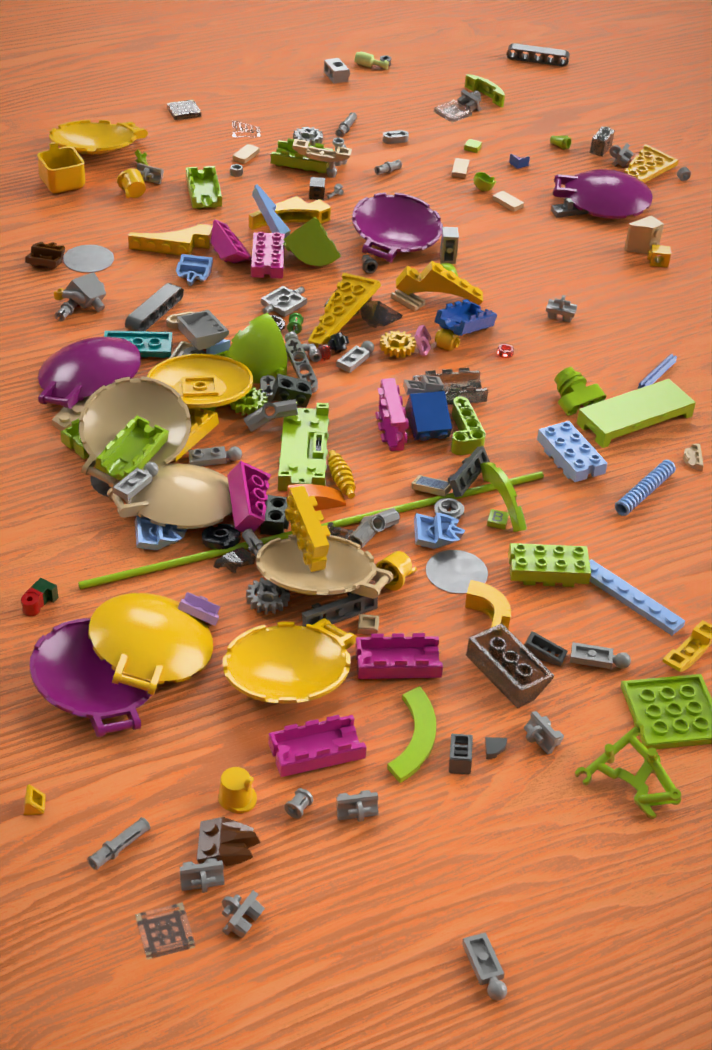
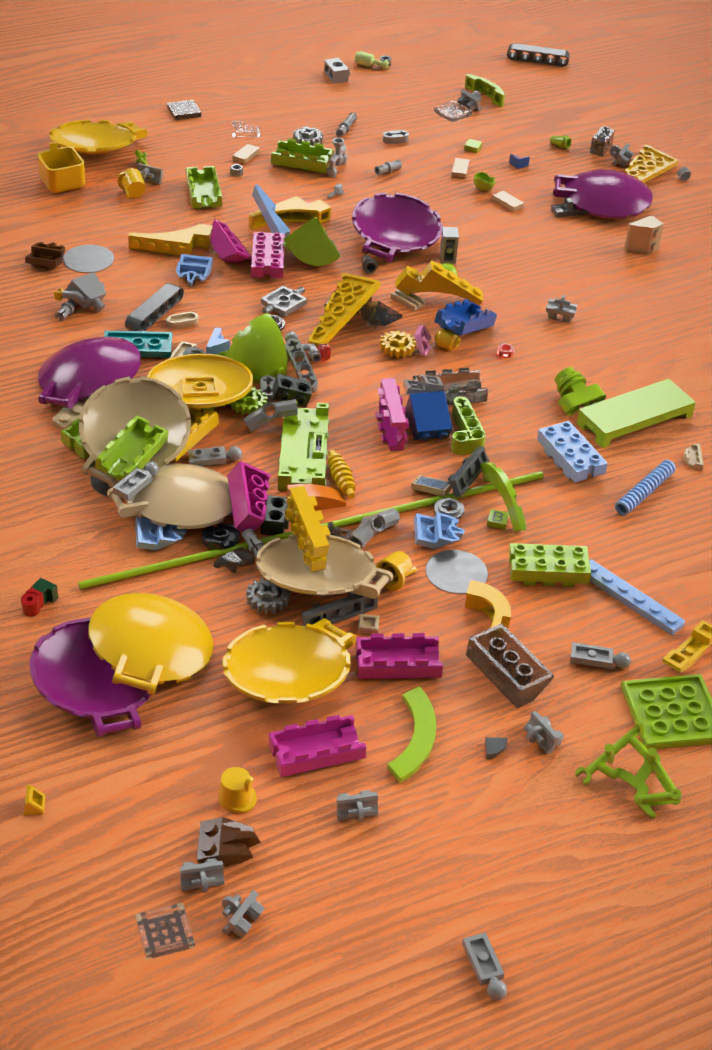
light grey pin [87,817,150,870] -> none
light grey slope [177,310,229,351] -> none
lavender slope [178,592,220,626] -> none
light grey bush [284,788,314,819] -> none
bright green bush [287,313,304,334] -> none
tan slope [292,139,352,162] -> none
brick [309,177,325,200] -> none
black gear [327,333,350,353] -> none
light grey plate [336,341,374,373] -> none
dark grey slope [449,734,473,774] -> none
dark grey slope [520,631,568,666] -> none
axle [638,354,677,389] -> none
yellow brick [647,245,671,268] -> none

